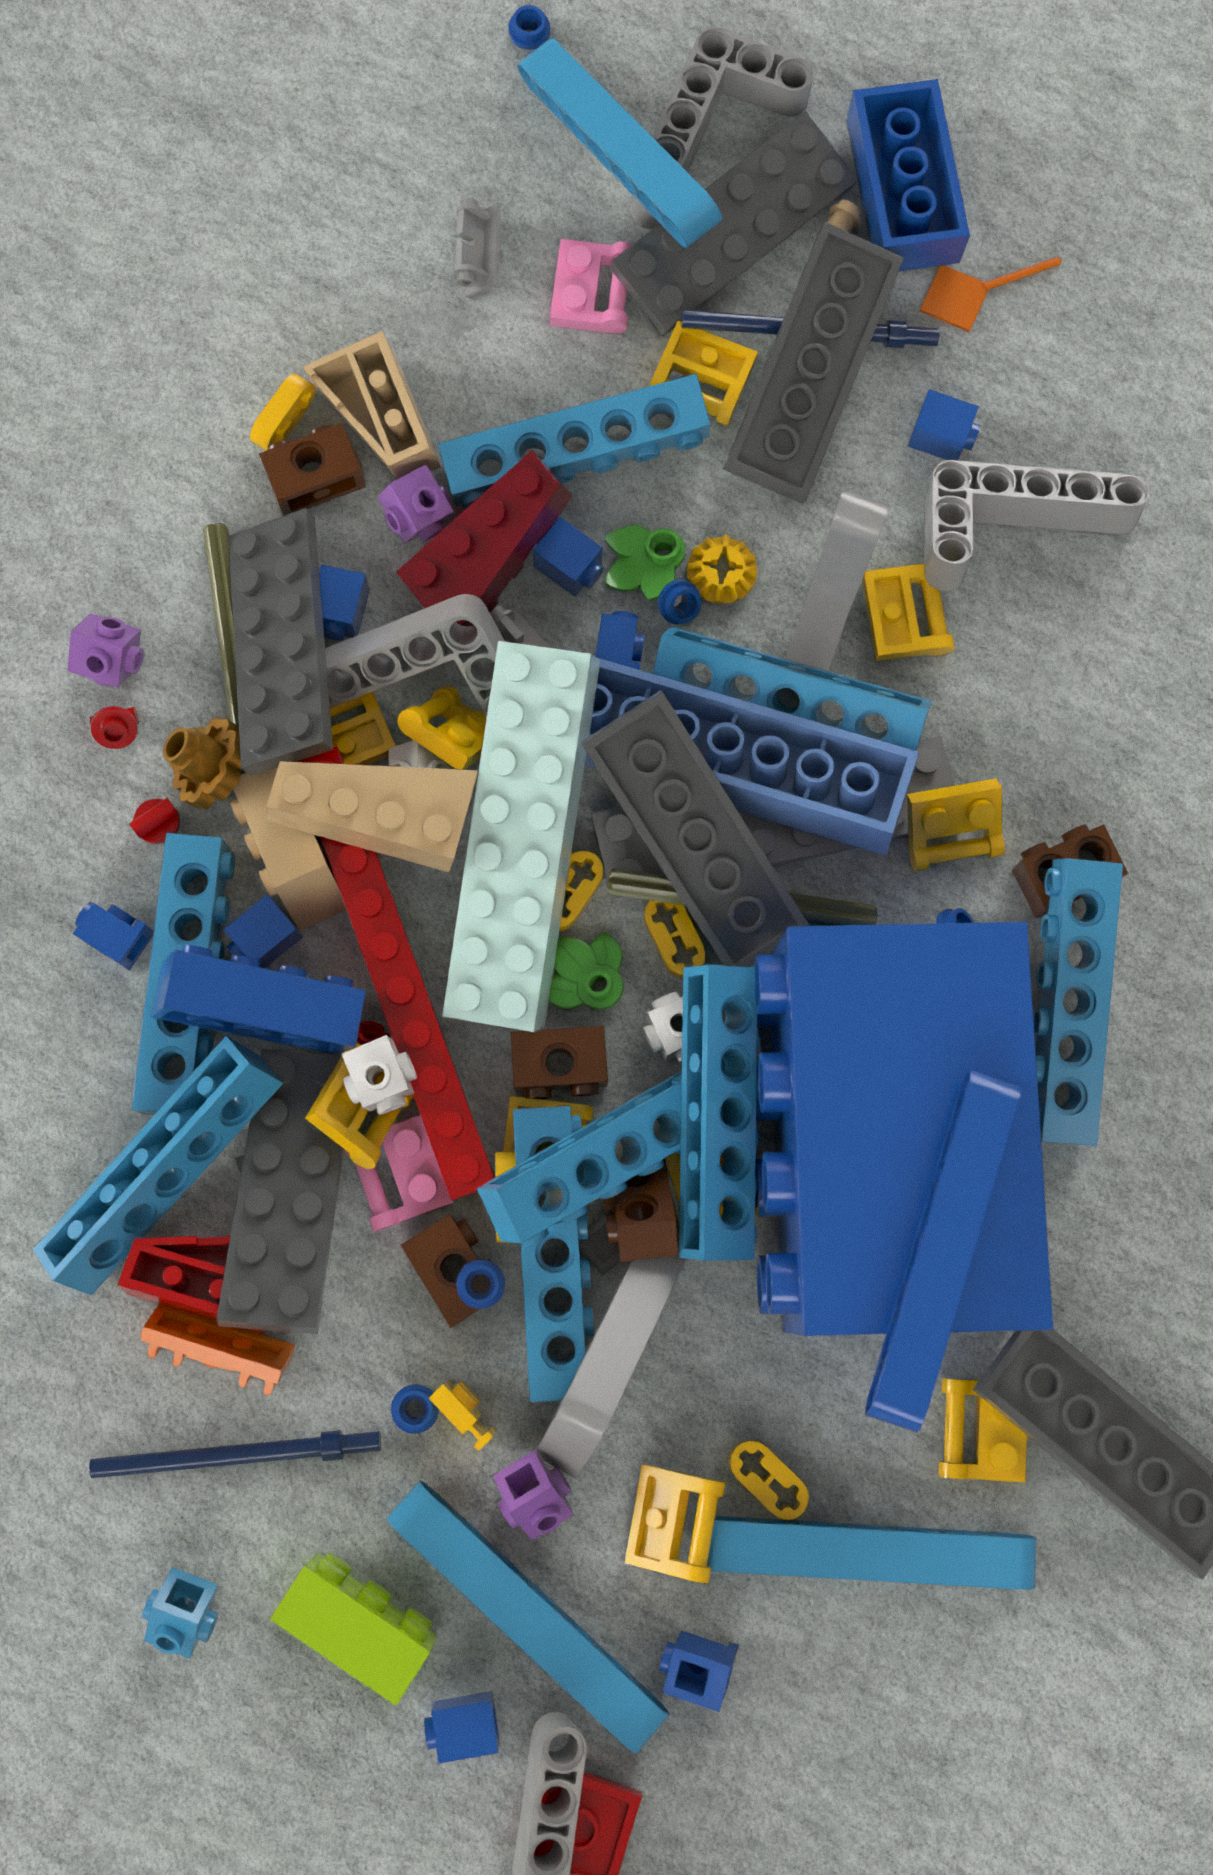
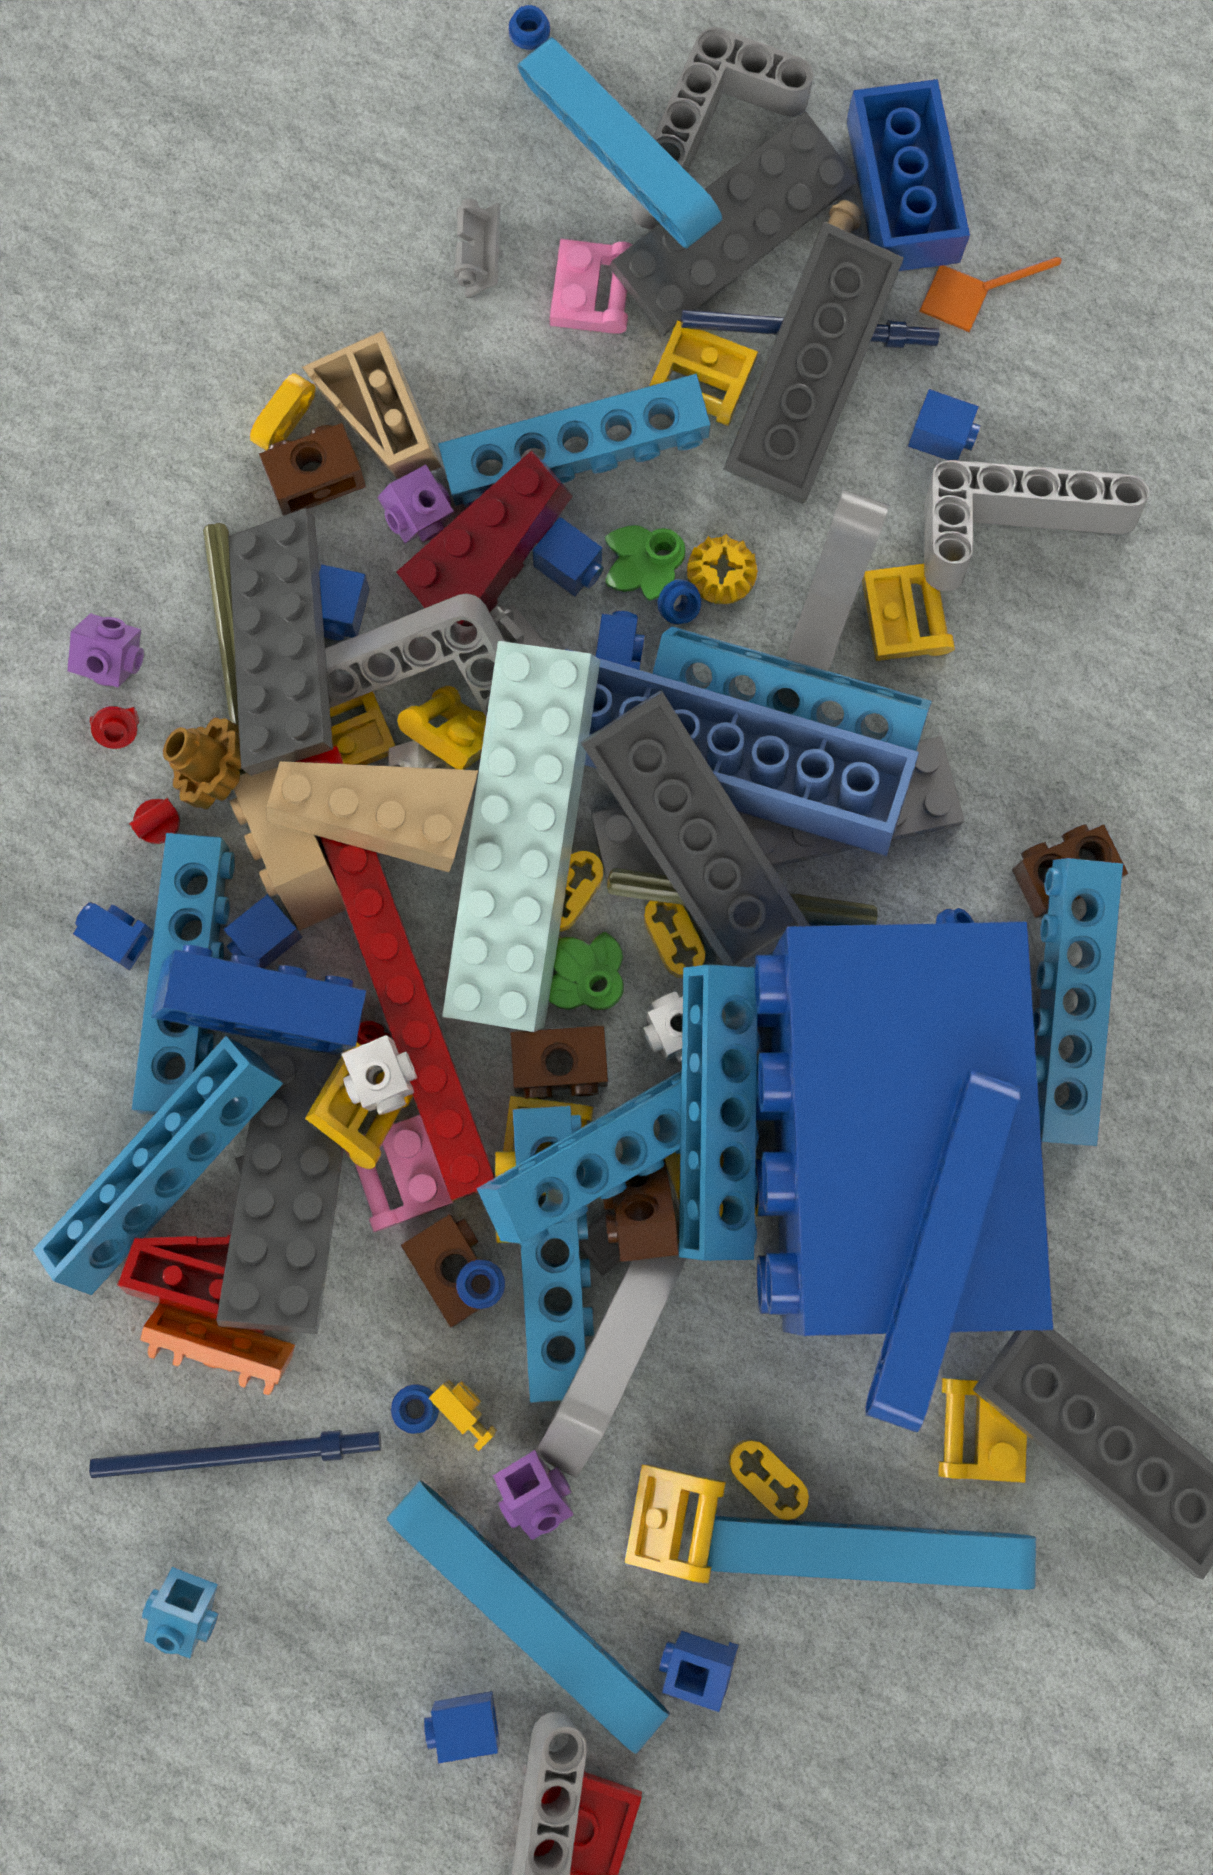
lime brick [270,1552,438,1706] -> none
yellow plate [907,778,1005,872] -> none

